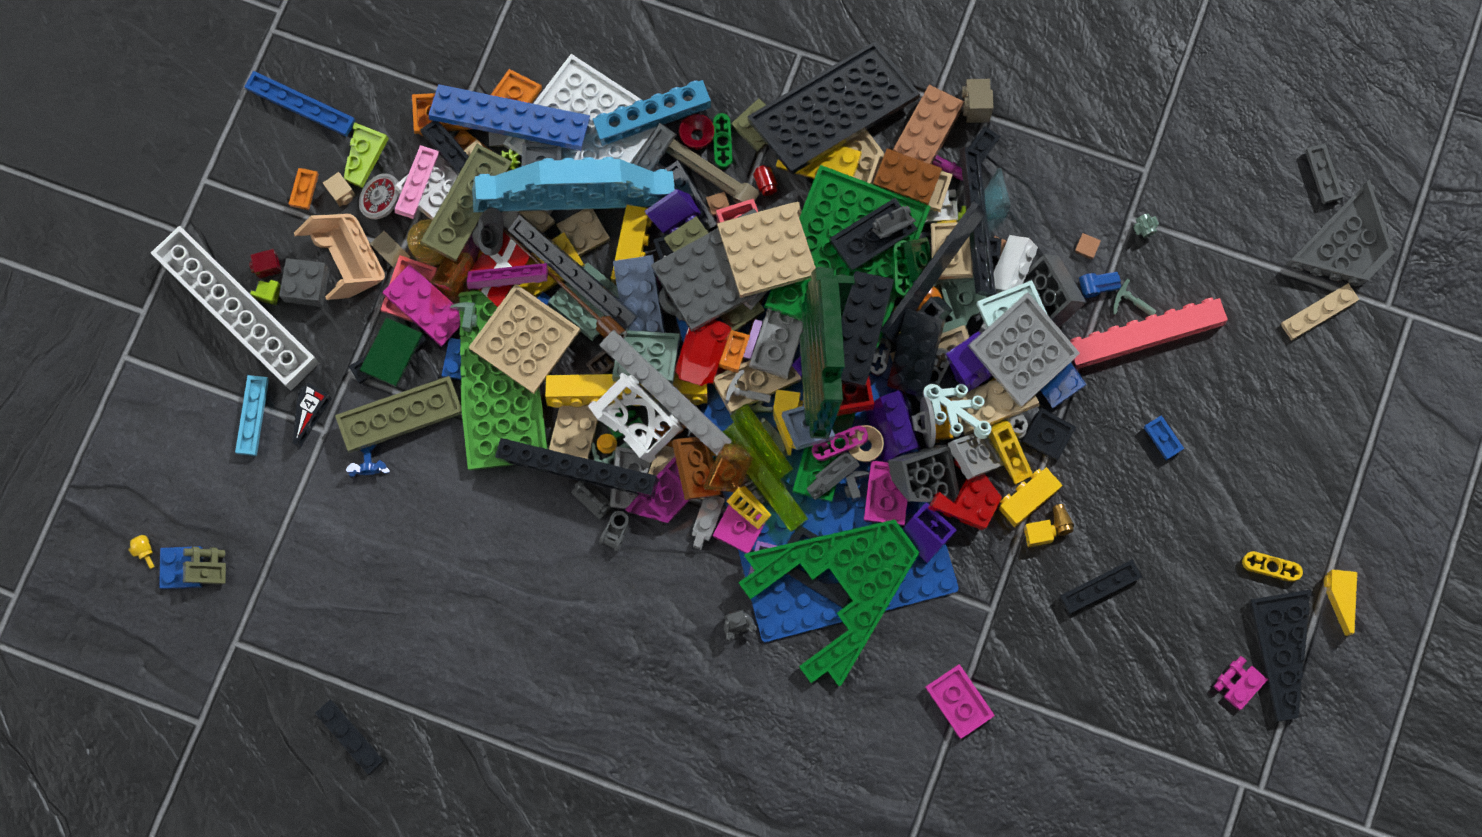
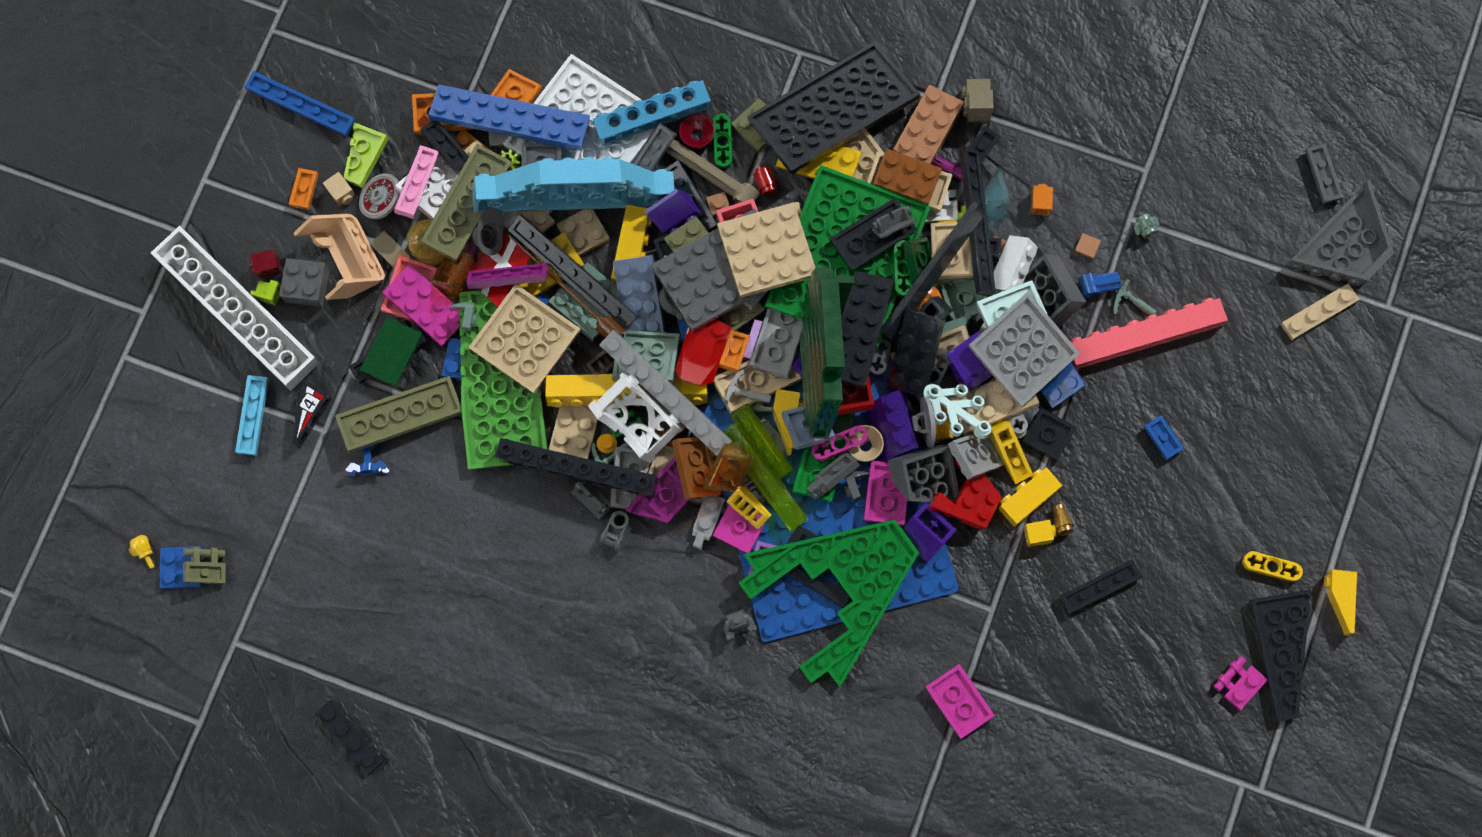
none -> orange brick [1030,184,1053,216]

